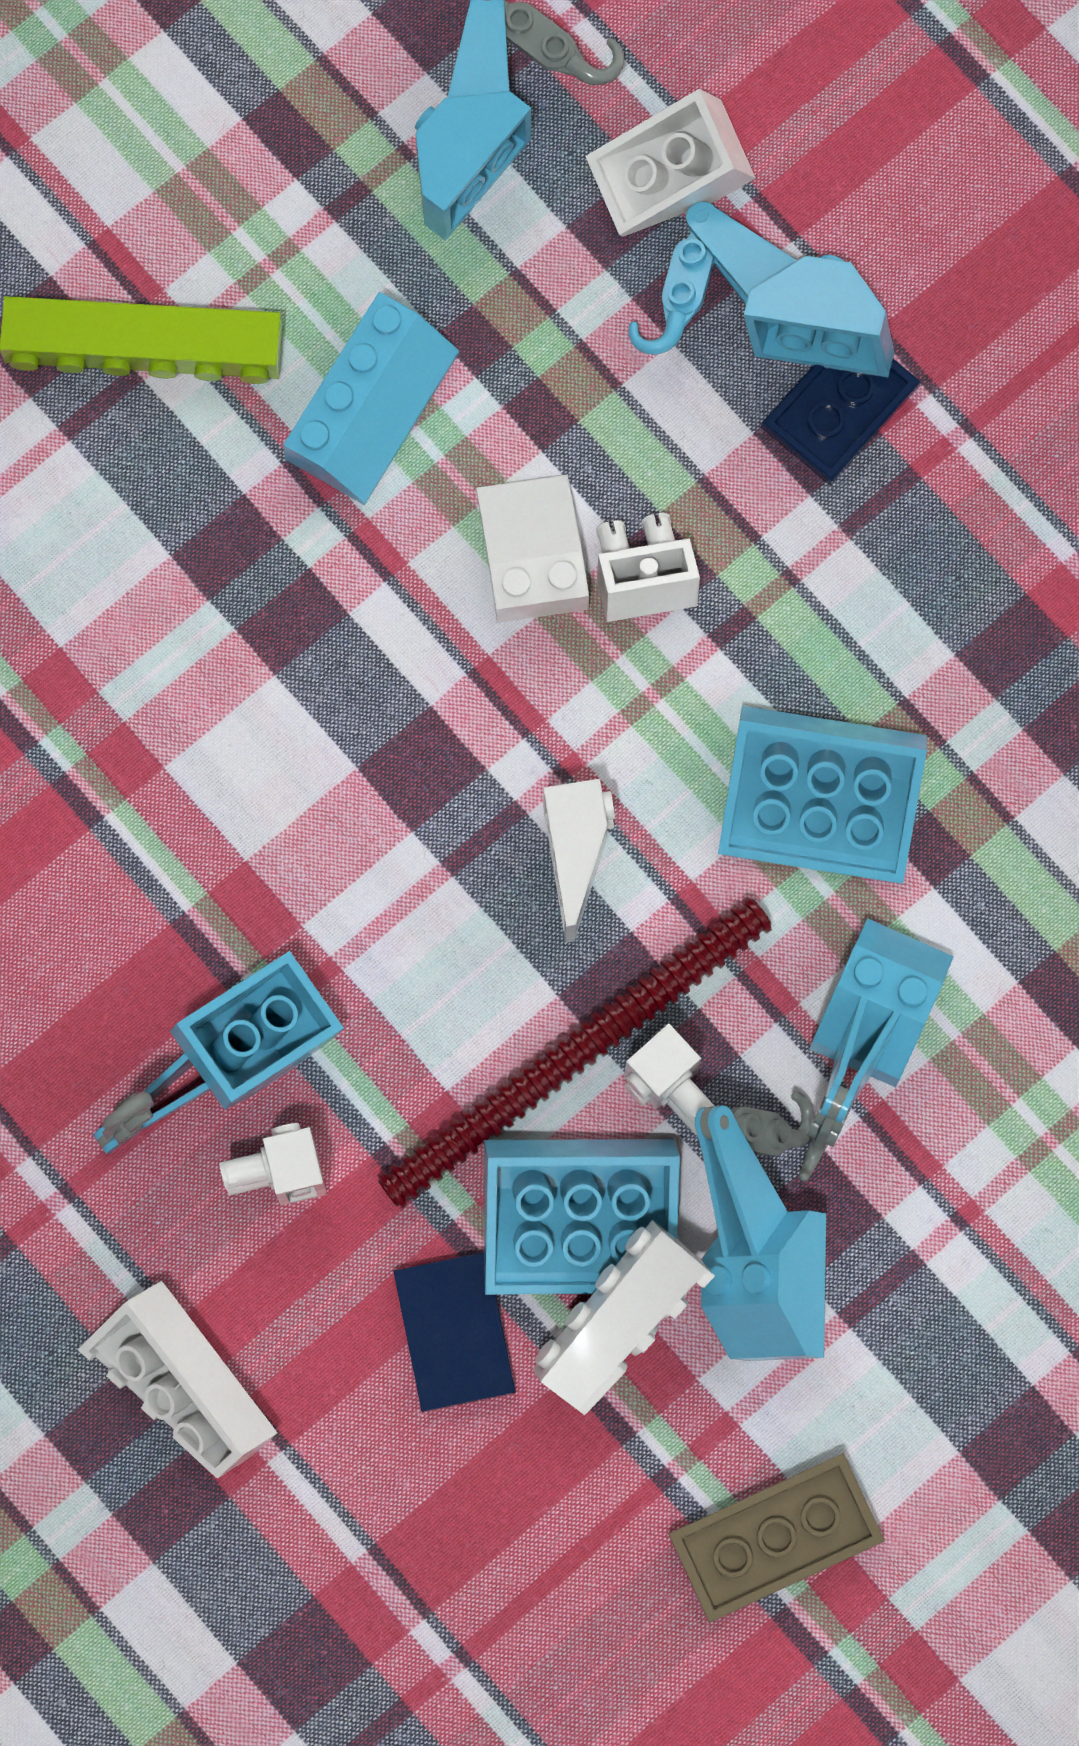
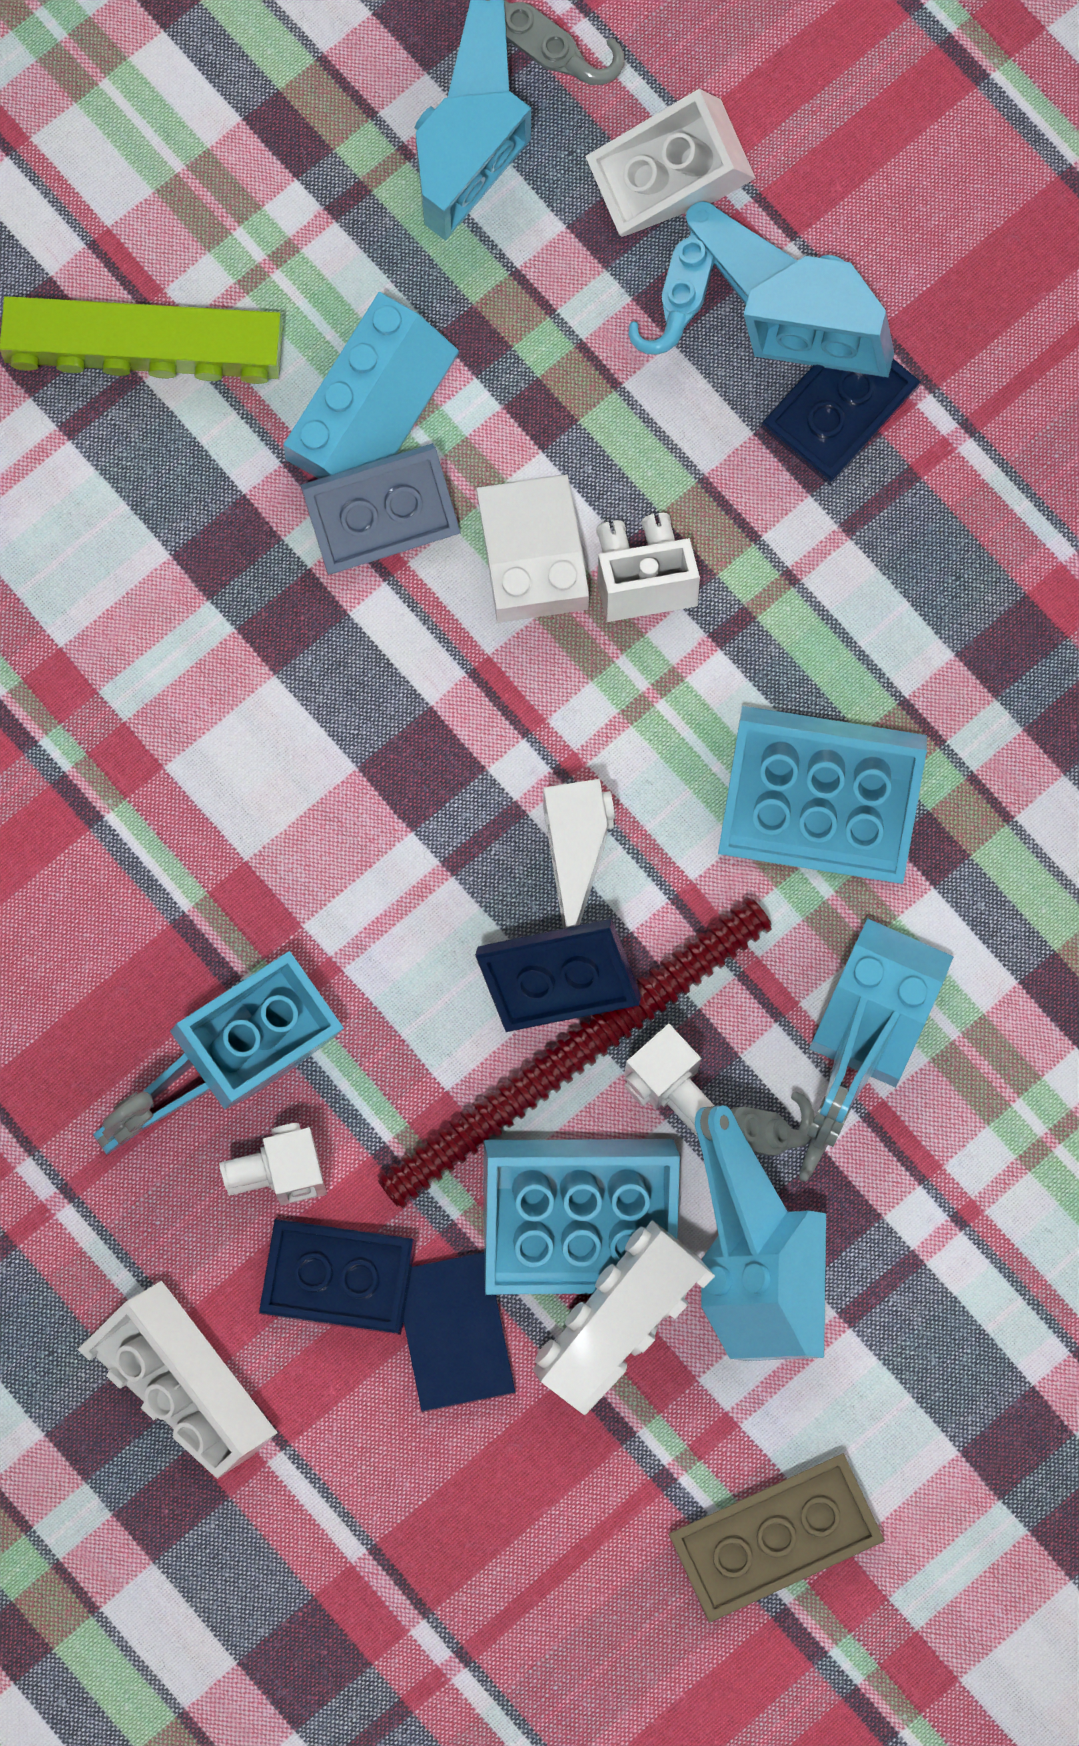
none -> dark blue tile [259,1219,416,1335]
none -> sand blue plate [300,443,461,575]
none -> dark blue tile [475,918,641,1032]

